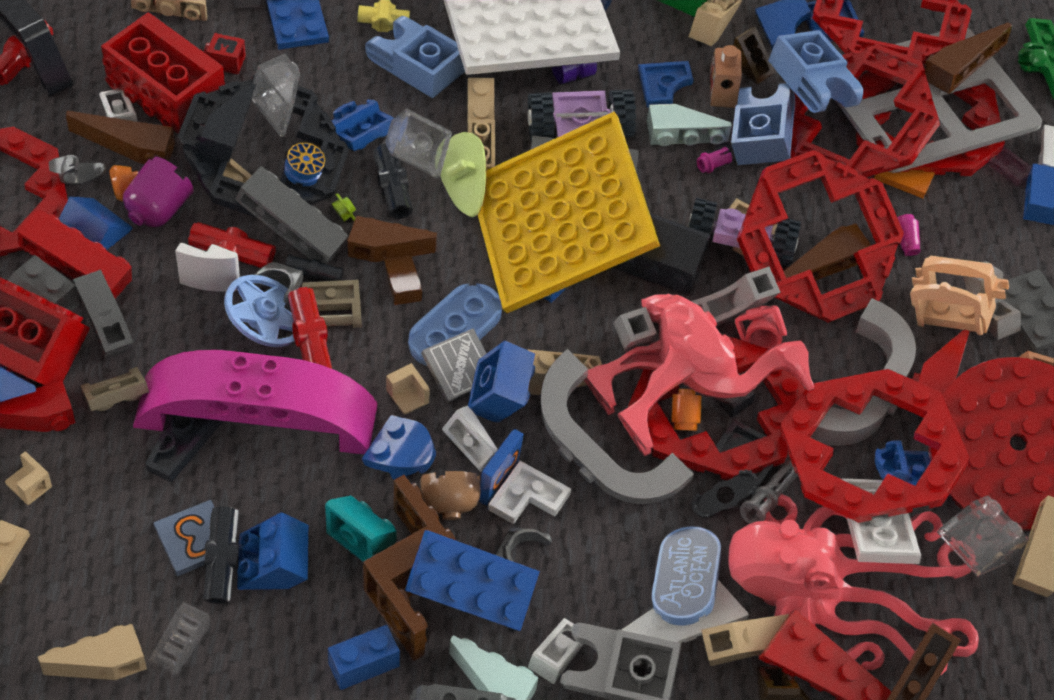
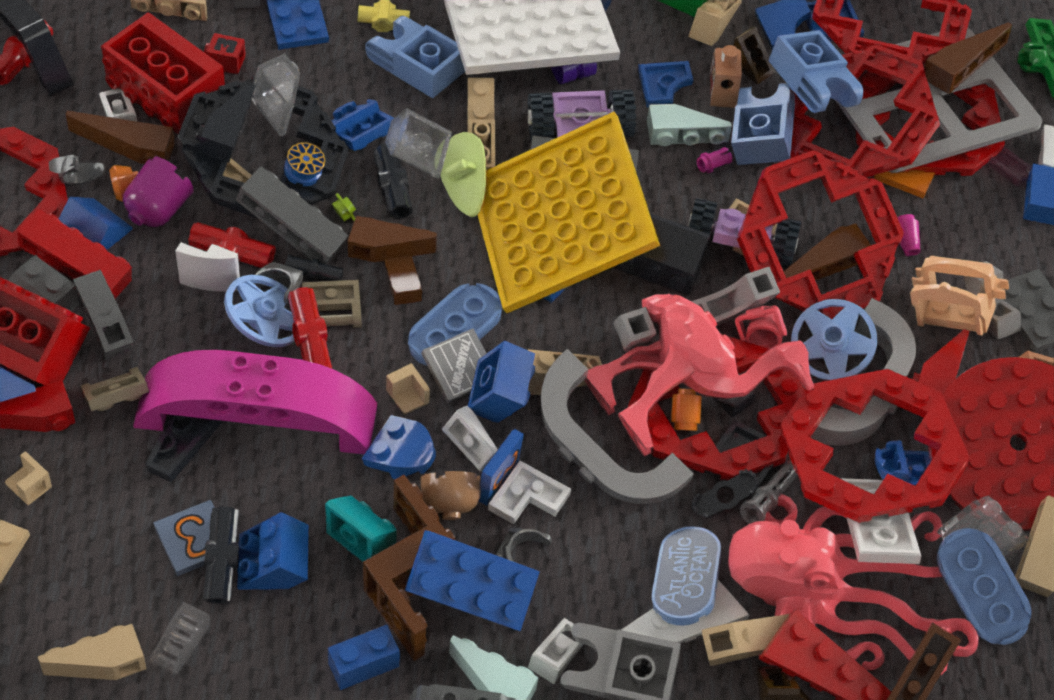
none -> light blue wheel [791,299,877,381]
none -> medium blue tile [937,528,1031,645]

